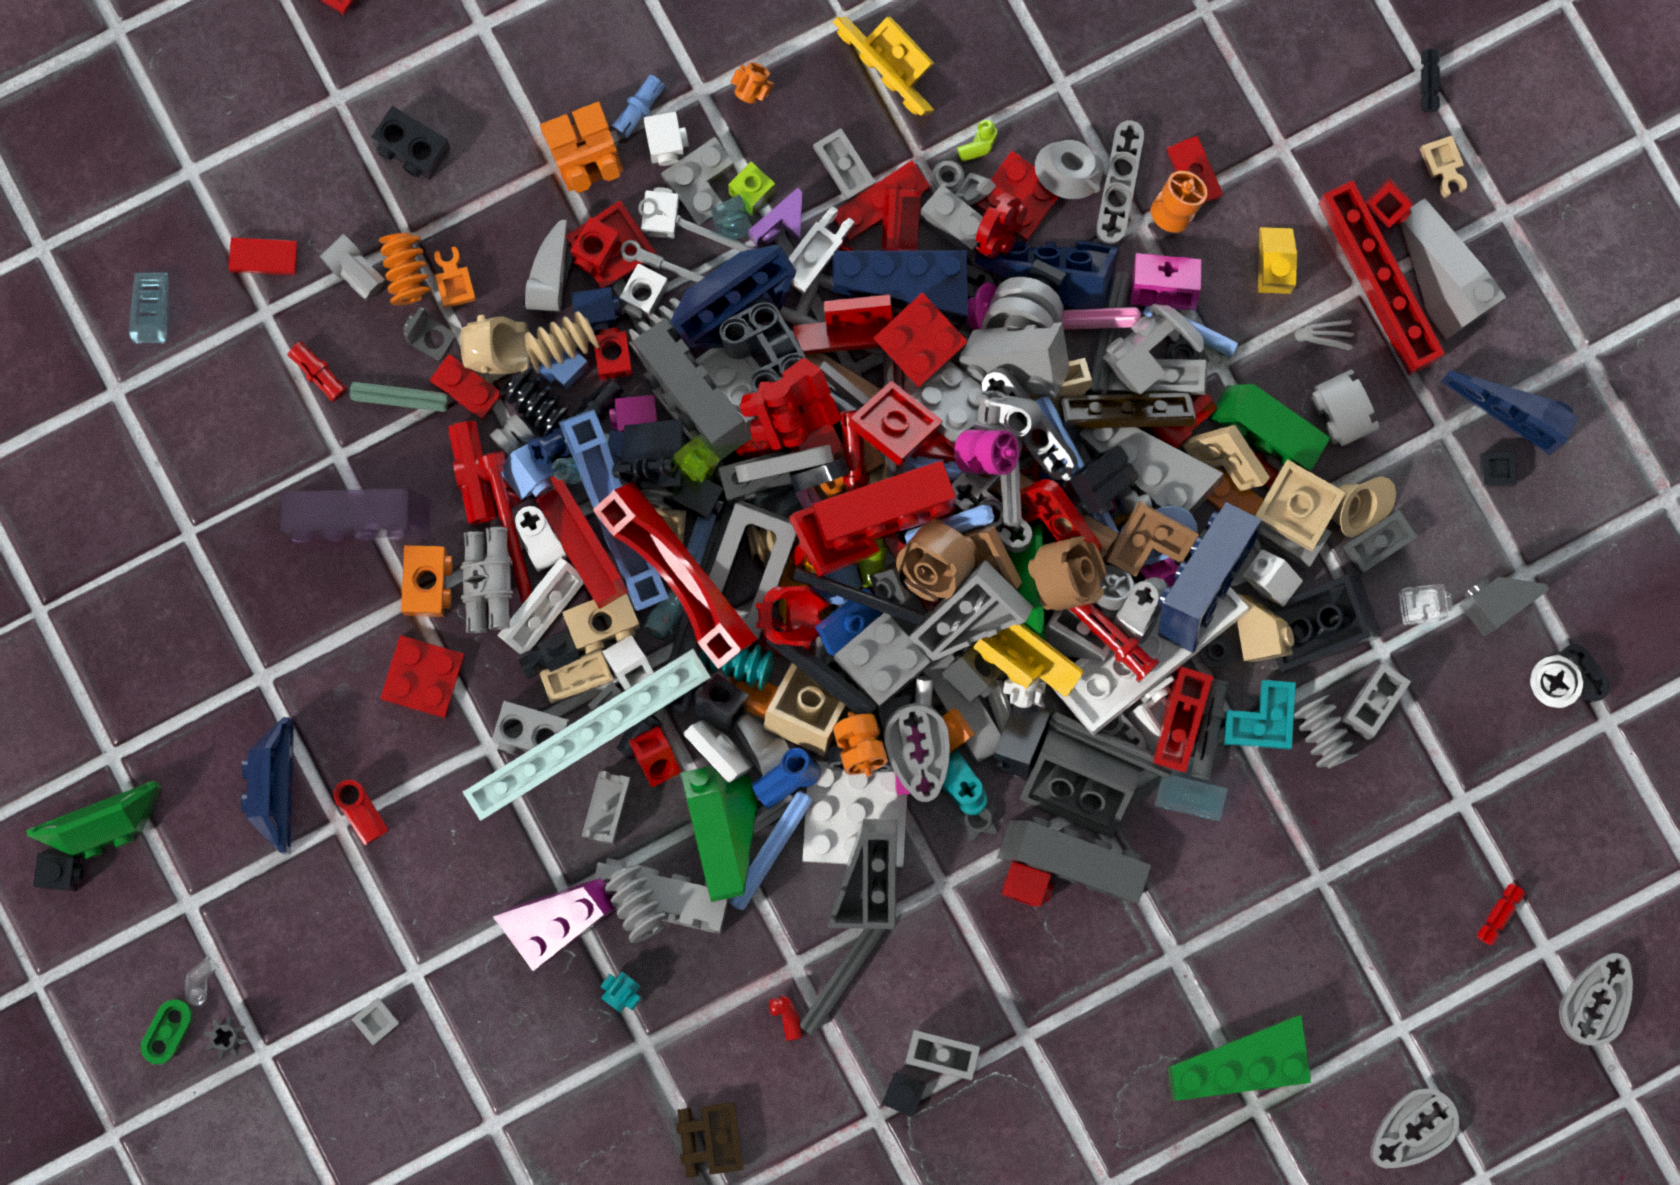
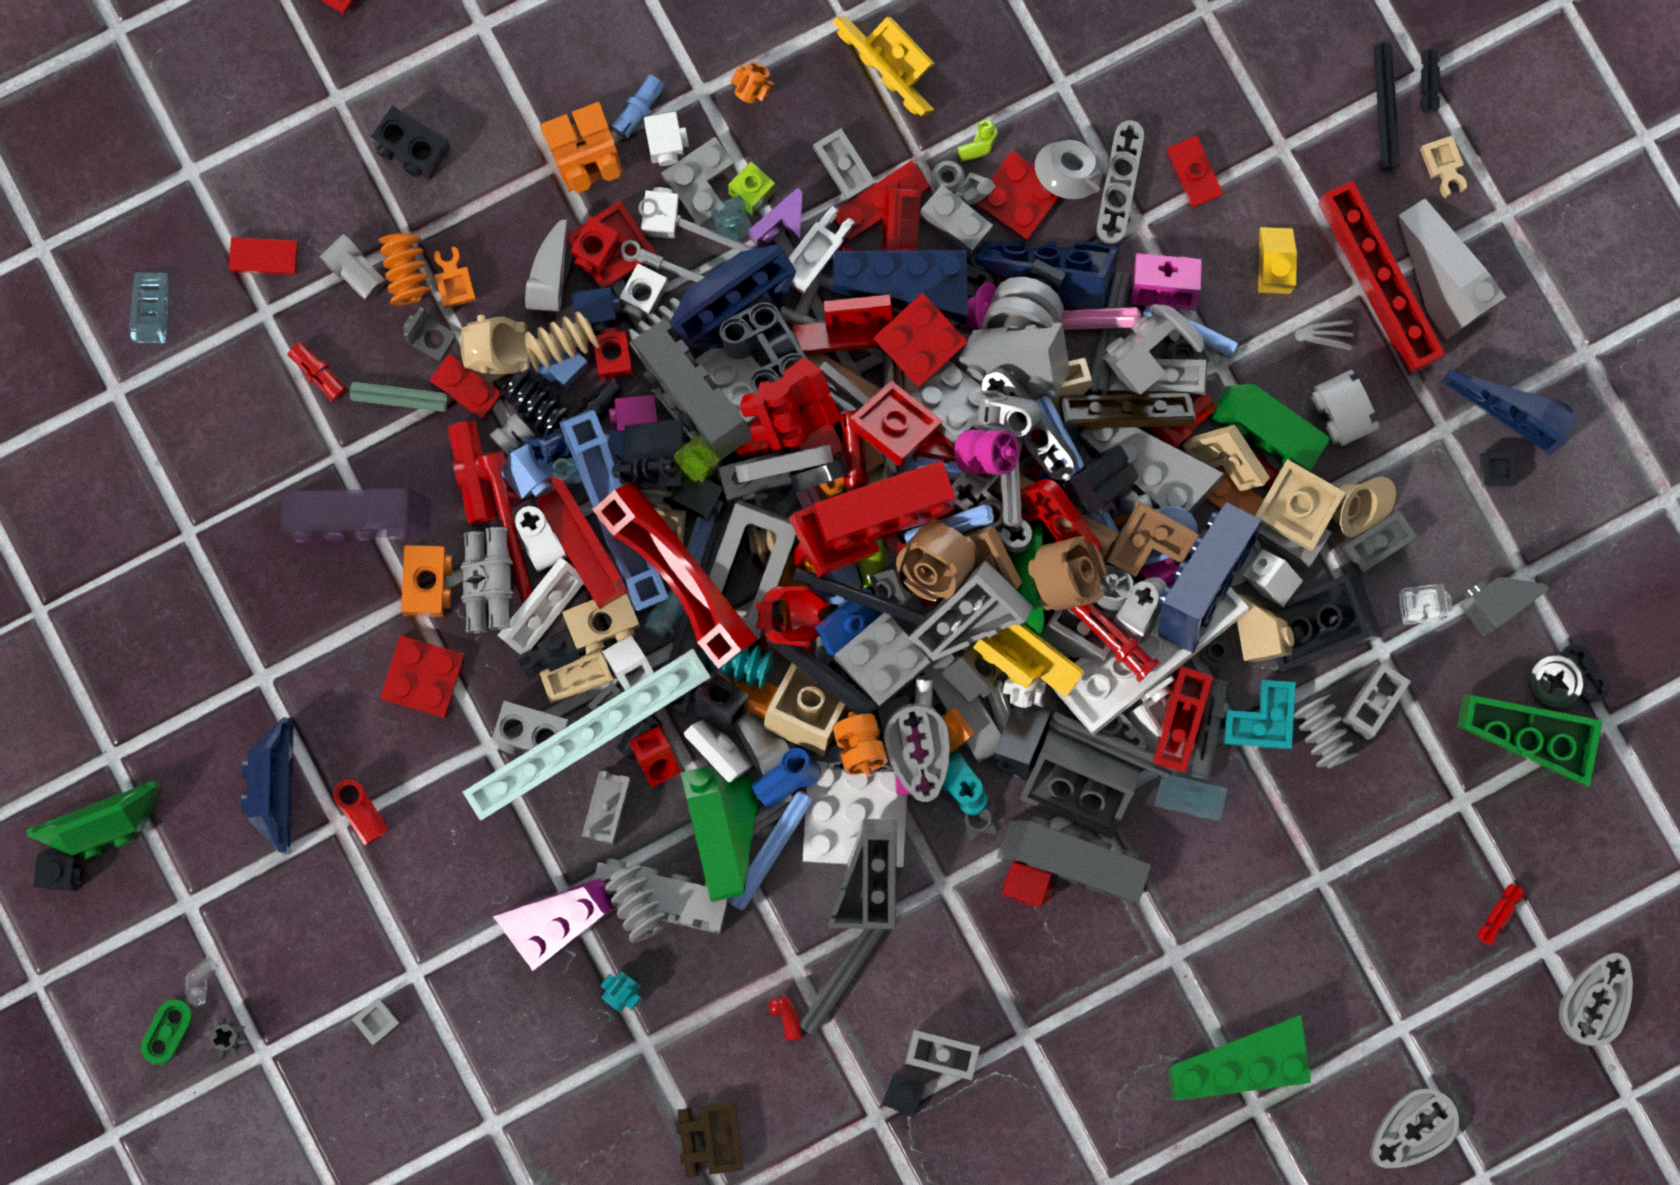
red plate [975,193,1028,258] -> none
orange wheel [1150,171,1208,233] -> none
red brick [1365,177,1413,229] -> none
none -> black axle [1374,42,1400,170]
none -> green wedge [1457,694,1602,787]

